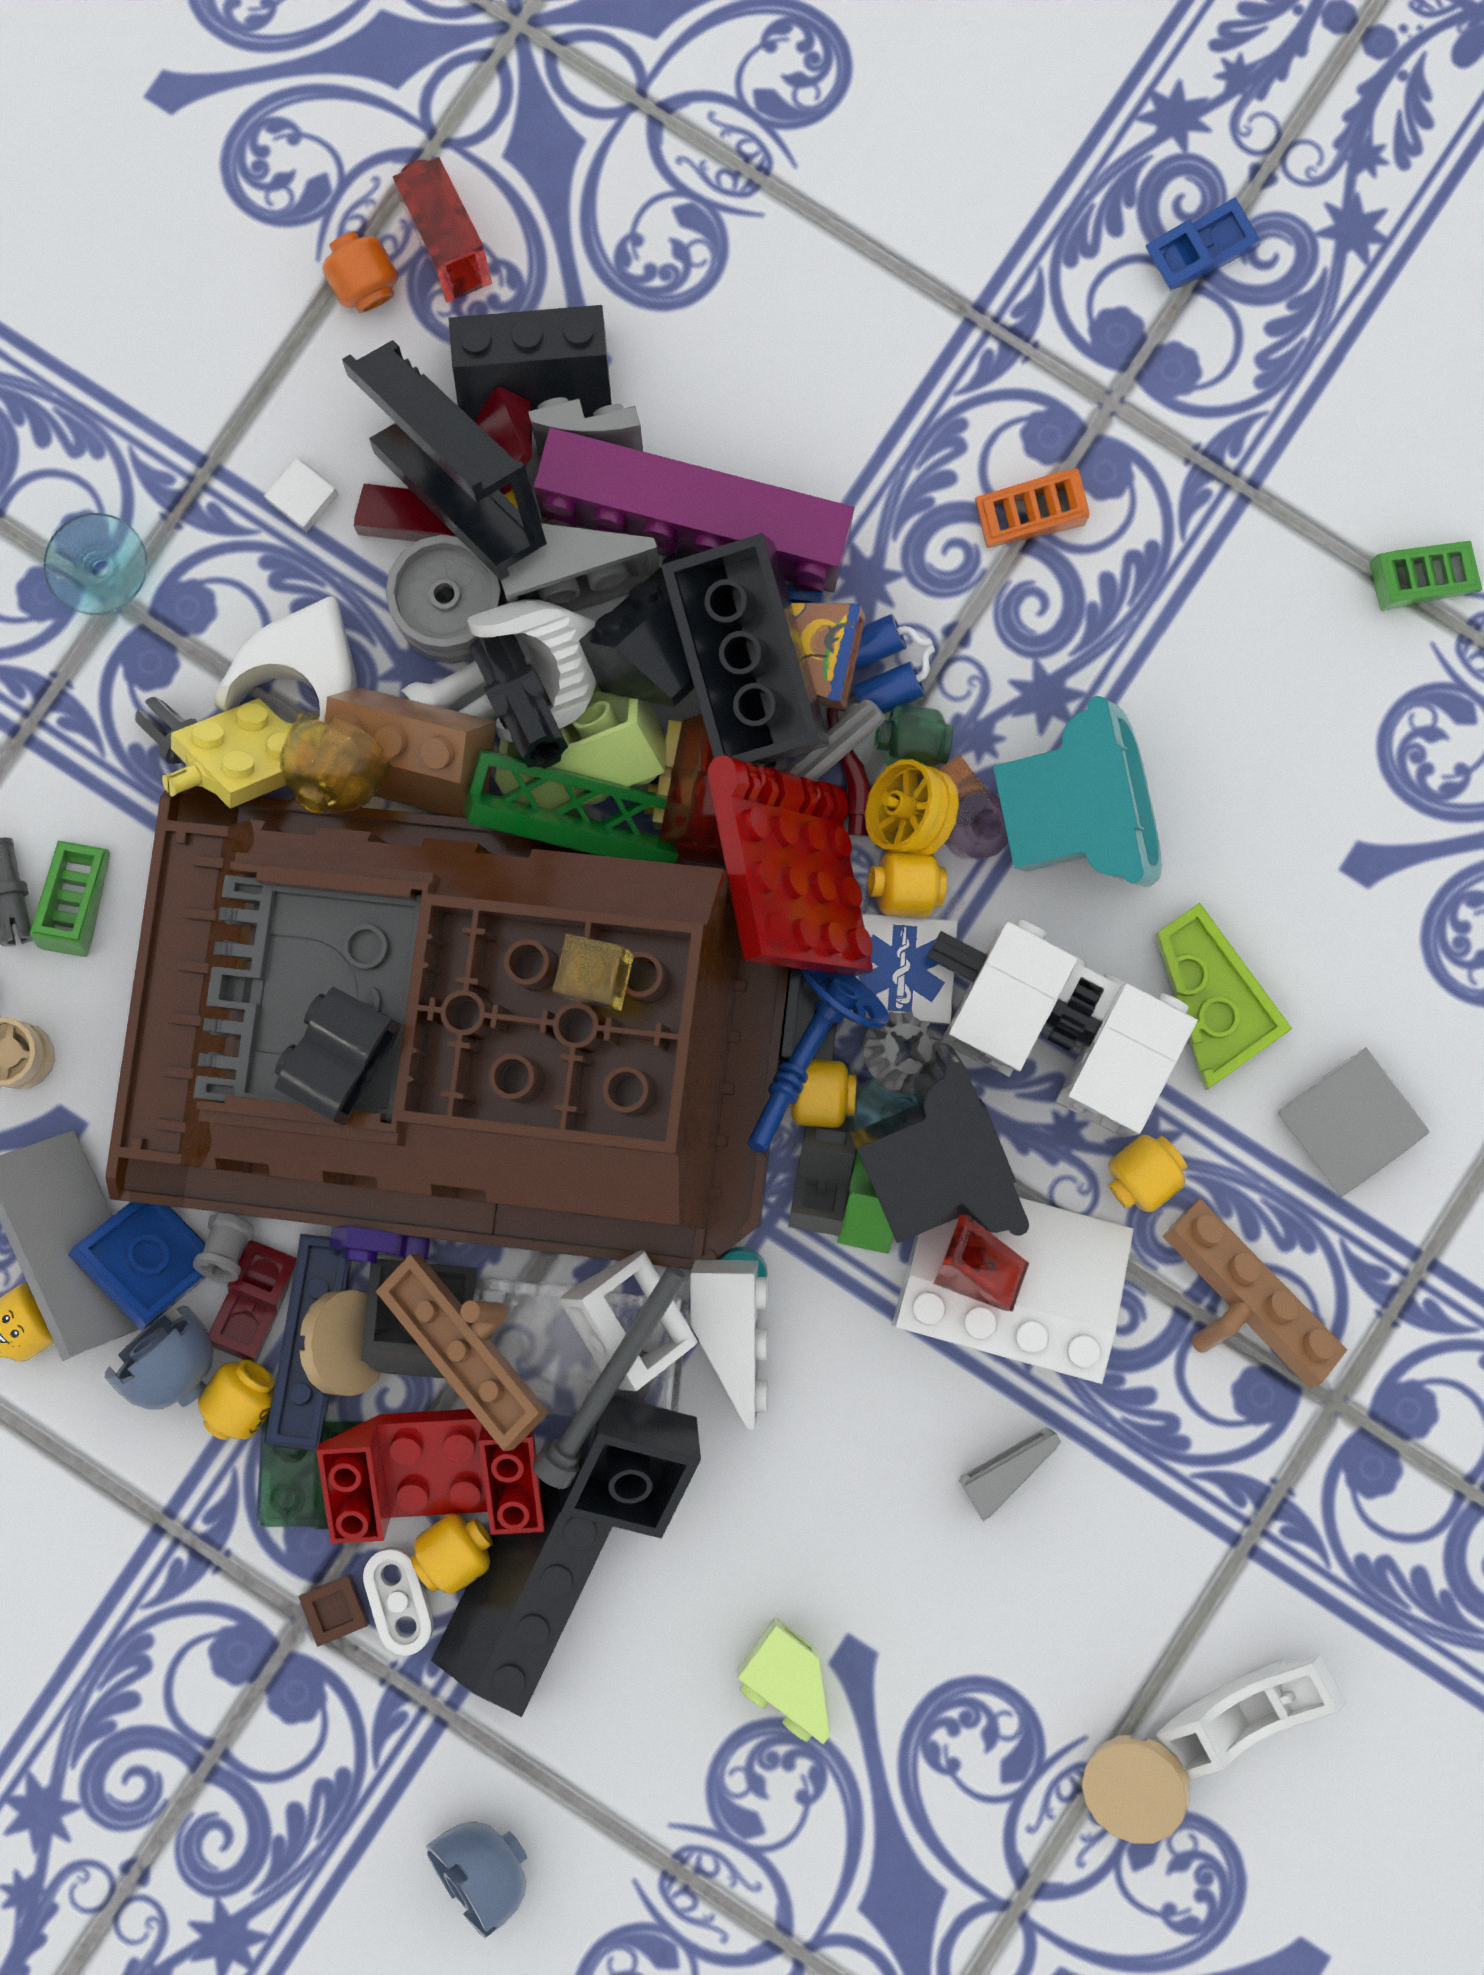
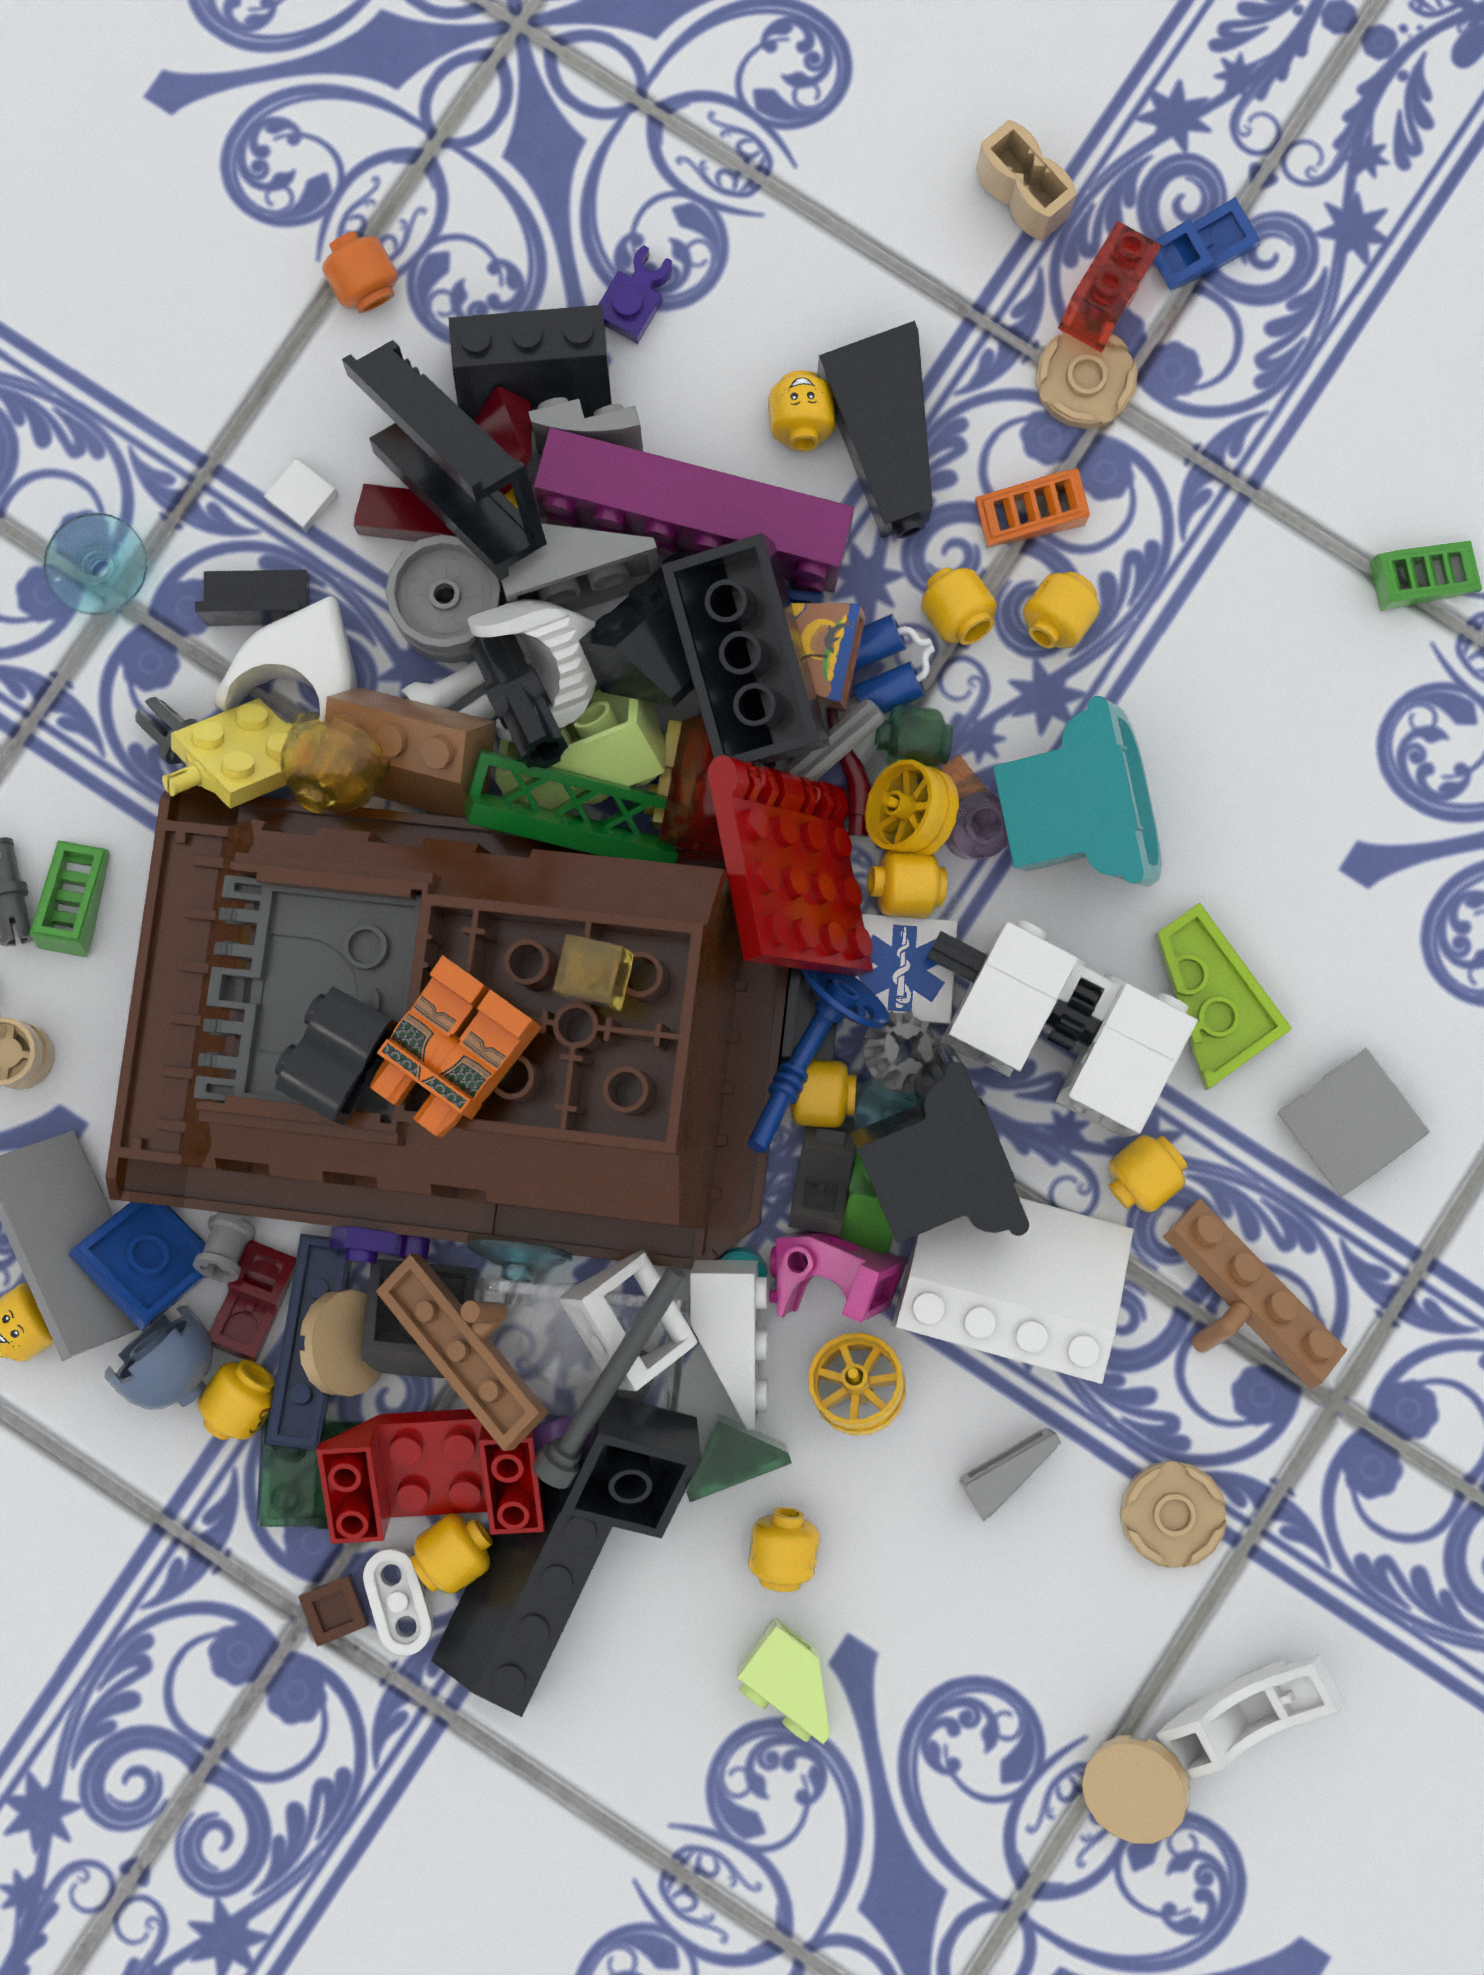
clear red slope [392,157,493,303] -> none
sand blue cylinder [426,1821,527,1938] -> none
clear red slope [933,1215,1029,1312] -> none
none -> black panel [195,570,309,626]
none -> orange hips [370,955,542,1138]
none -> clear light blue dish [467,1239,573,1282]
none -> medium lavender tile [532,1414,575,1452]
none -> dark purple plate [598,245,672,344]
none -> clear green slope [686,1413,792,1502]
none -> yellow head [748,1507,820,1592]
none -> yellow head [768,370,836,452]
none -> dark pink tile [769,1231,908,1323]
none -> yellow wheel [808,1333,906,1436]
none -> black slope [817,320,933,539]
none -> yellow head [921,568,997,645]
none -> tan brick [976,120,1077,241]
none -> yellow head [1023,572,1100,649]
none -> tan tile [1035,326,1138,430]
none -> clear red brick [1058,221,1162,353]
none -> tan tile [1119,1460,1227,1568]

